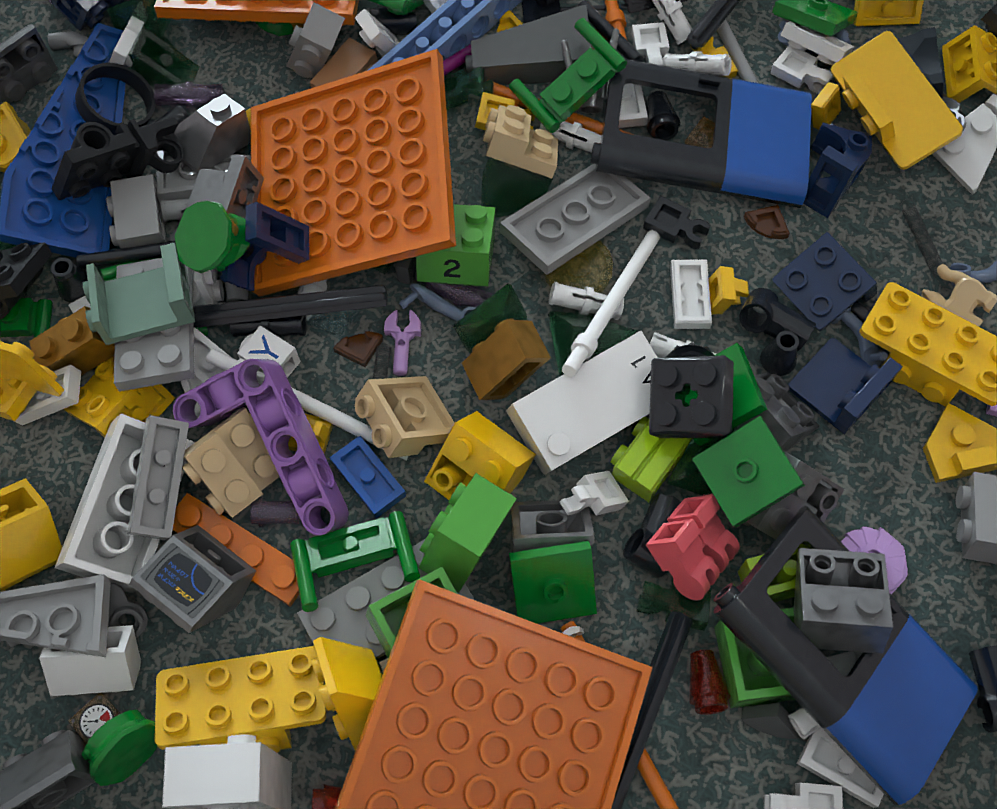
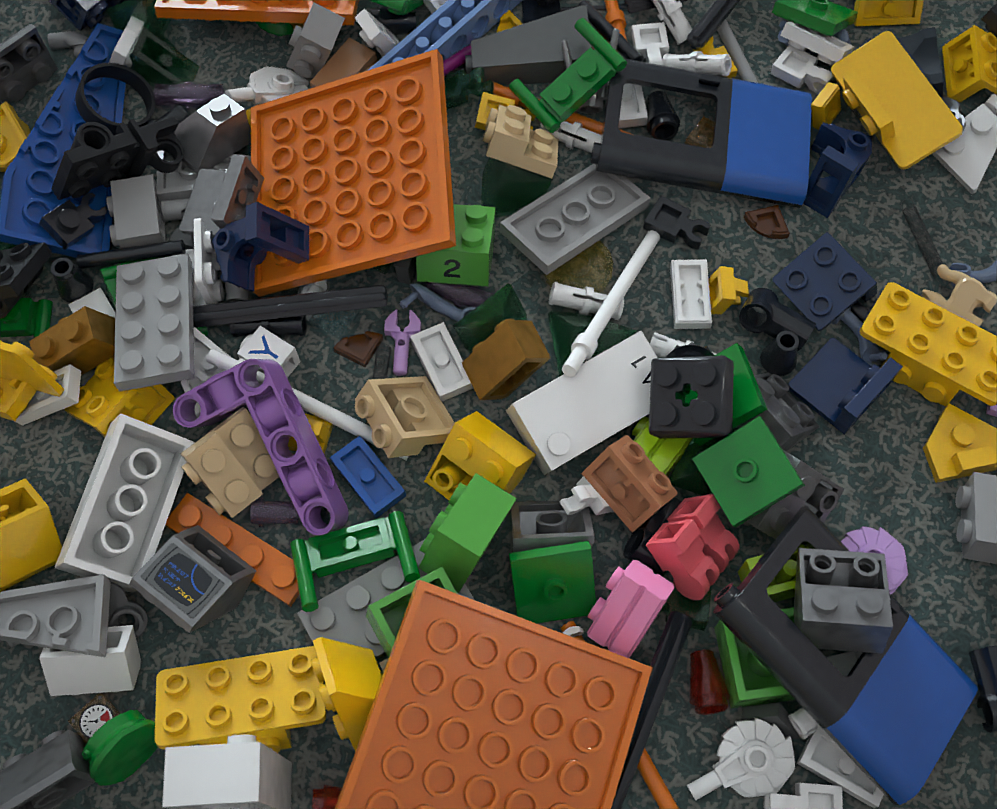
sand green panel [83,242,195,345] -> none
light grey plate [127,415,189,540] -> none
green hat [174,201,250,273] -> none
none -> black plate [39,192,108,250]
none -> white piece [225,67,309,104]
none -> white plate [410,322,473,402]
none -> nougat bracket [581,435,678,533]
none -> bright pink brick [587,560,675,658]
none -> white piece [687,717,795,801]

